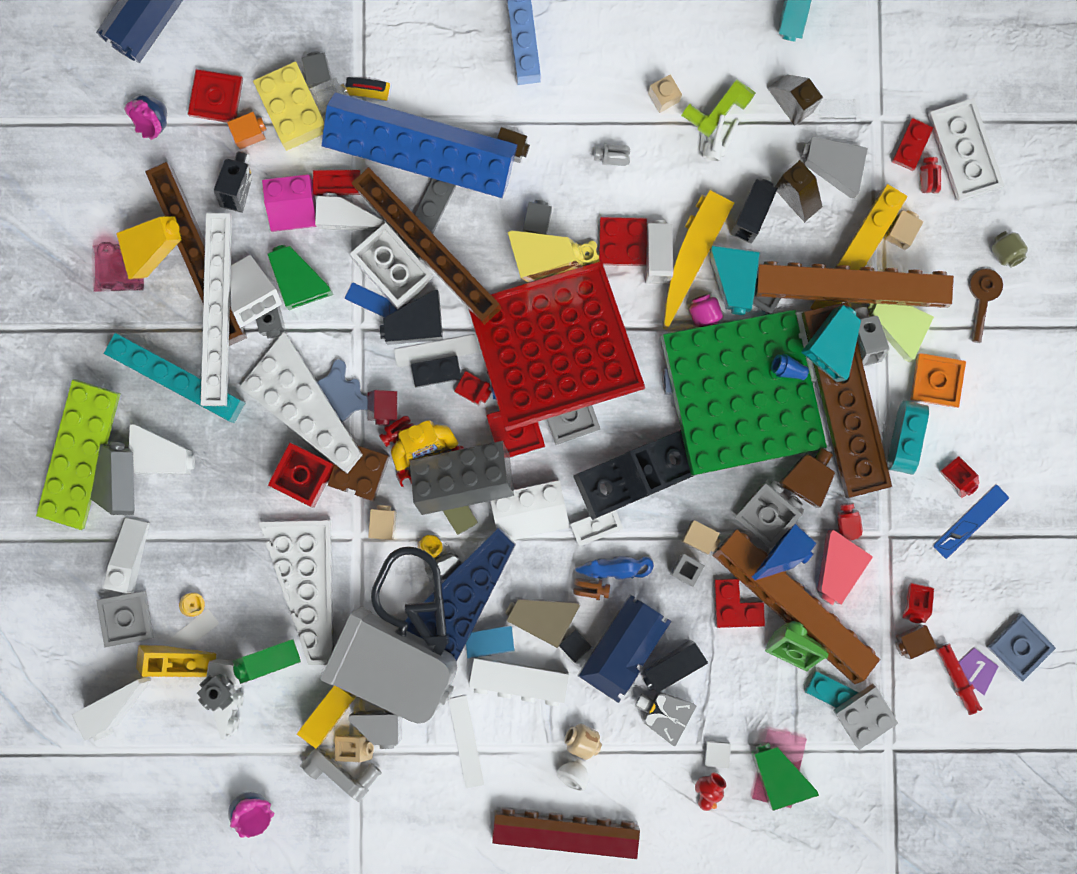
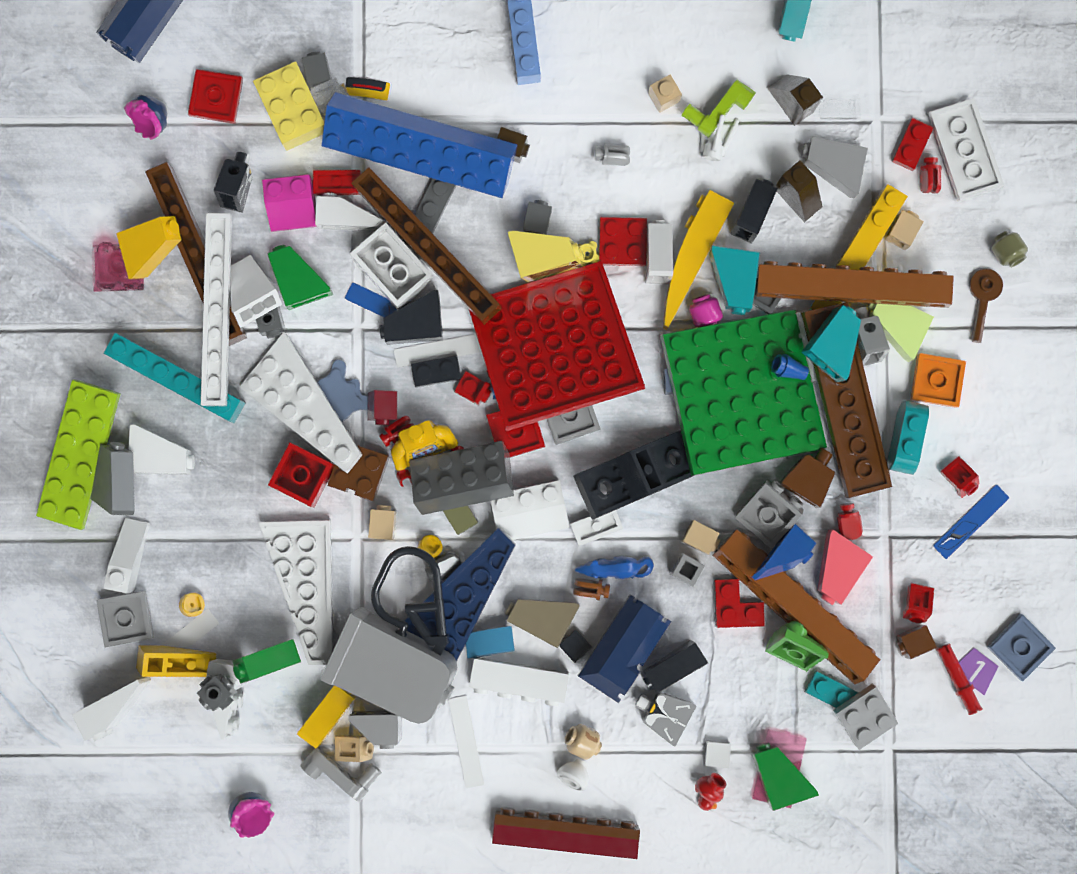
orange brick [227,112,267,149] -> none

